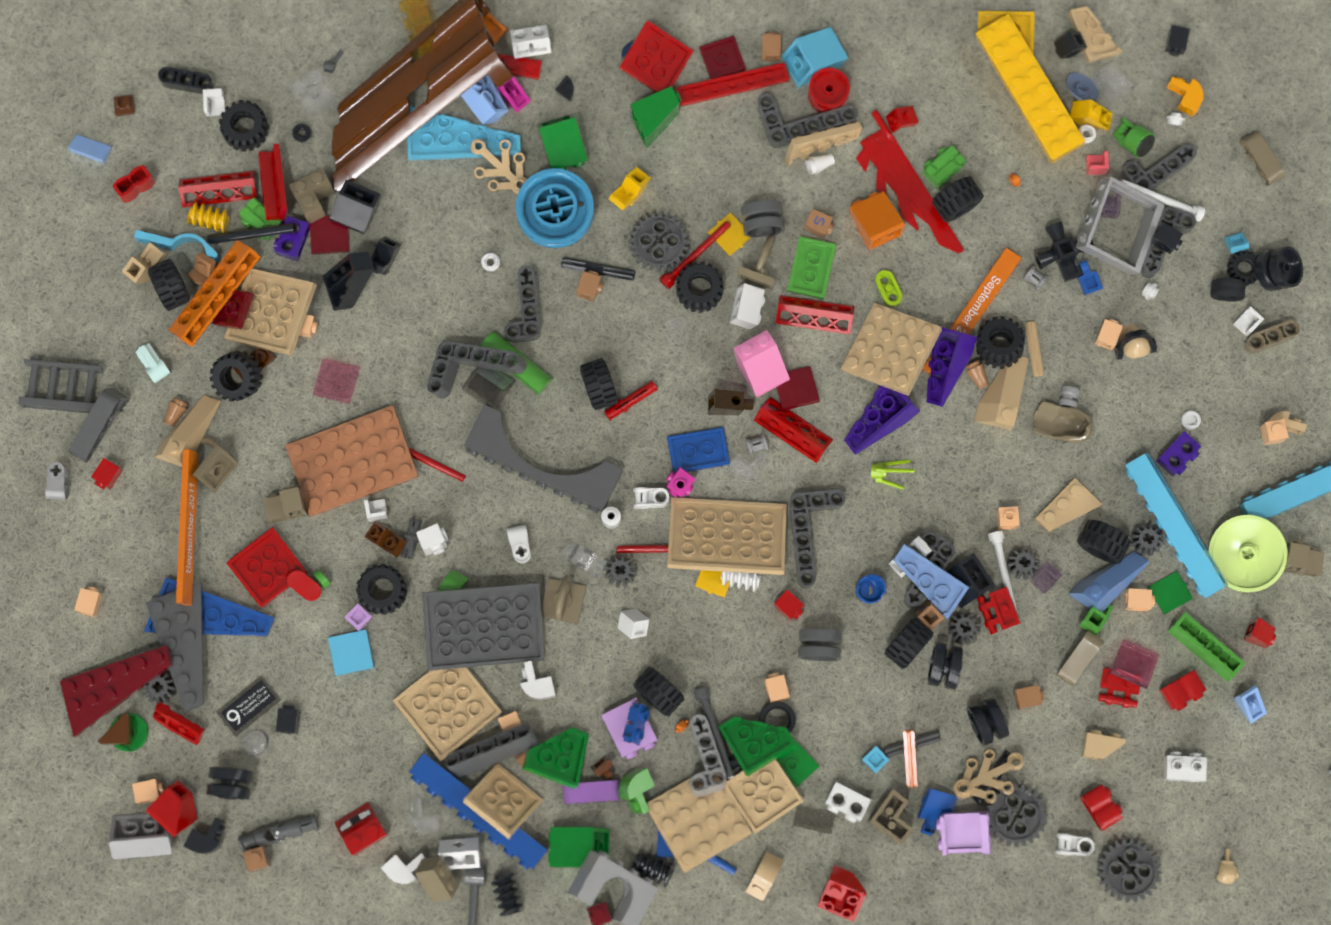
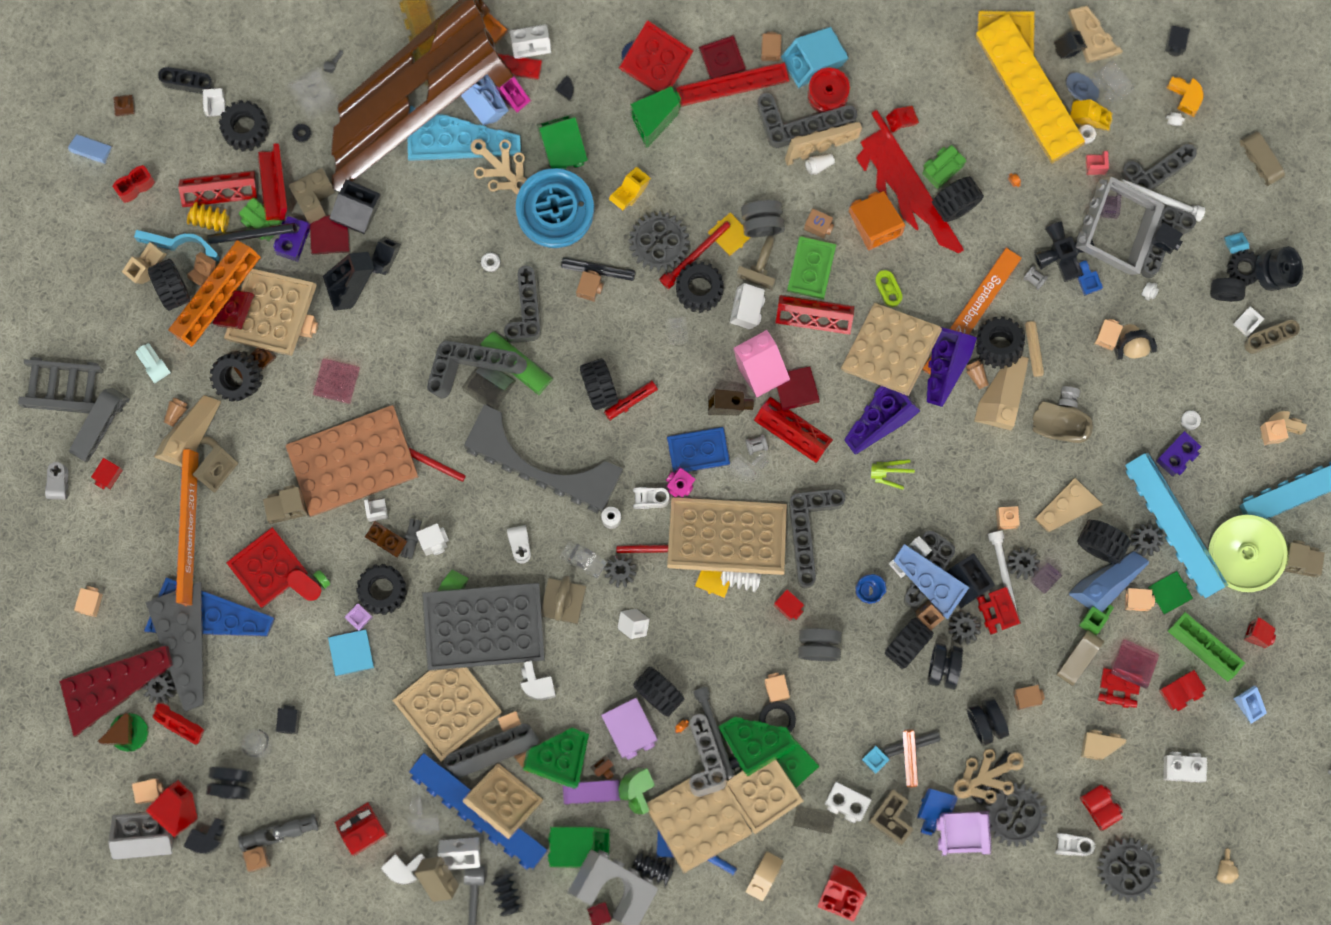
piece [216,675,281,736] -> none
blue hinge [622,703,649,746] -> none
bright green piece [1113,117,1155,158] -> none

